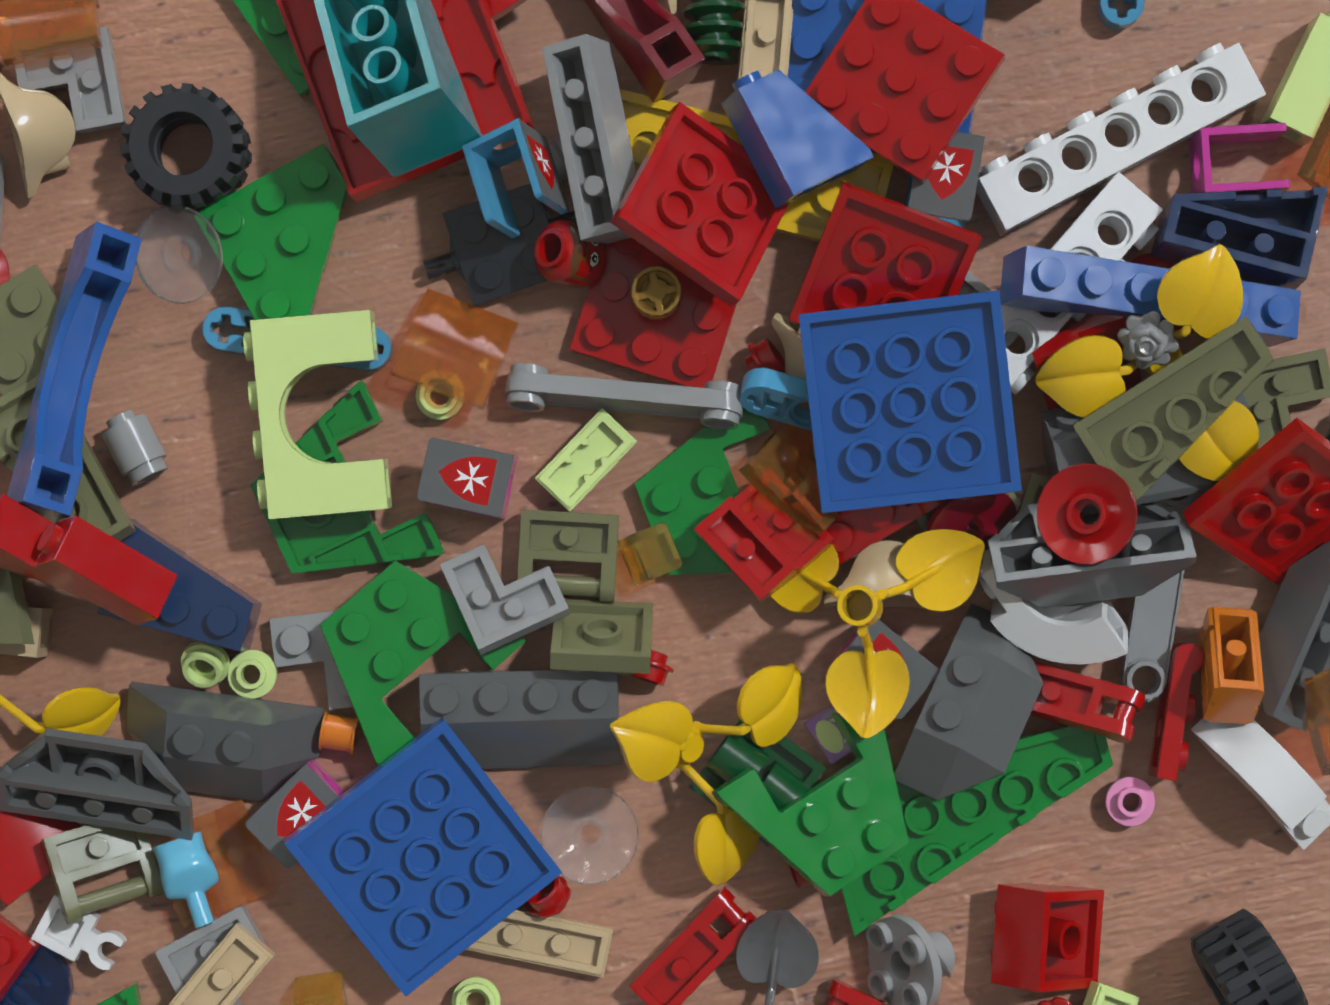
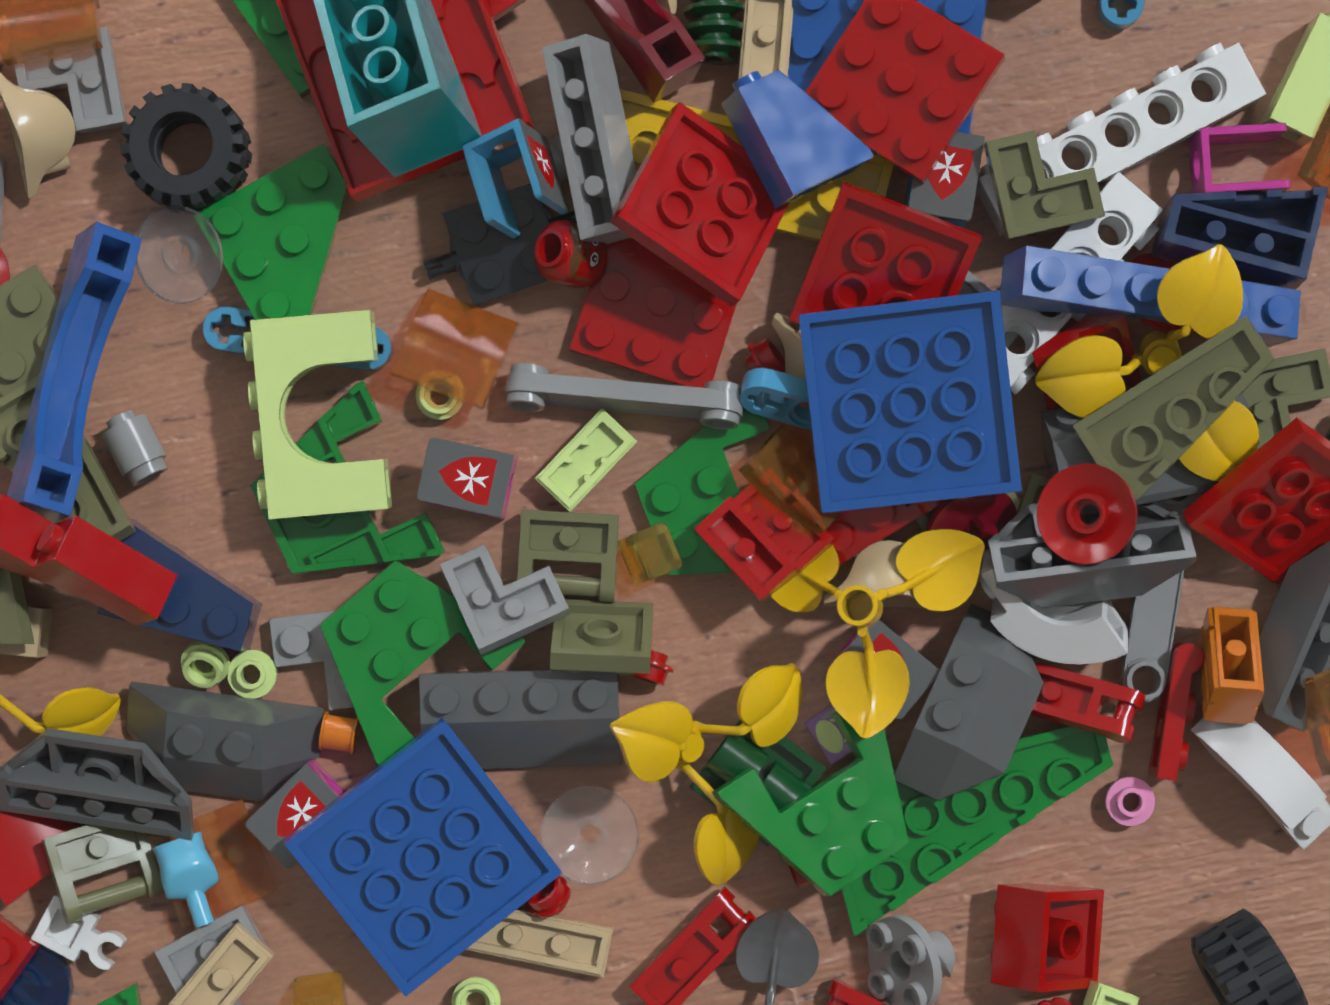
pearl gold wheel [632,266,681,320] -> none
light grey plant [1117,311,1179,369] -> none
none -> olive plate [984,130,1105,240]

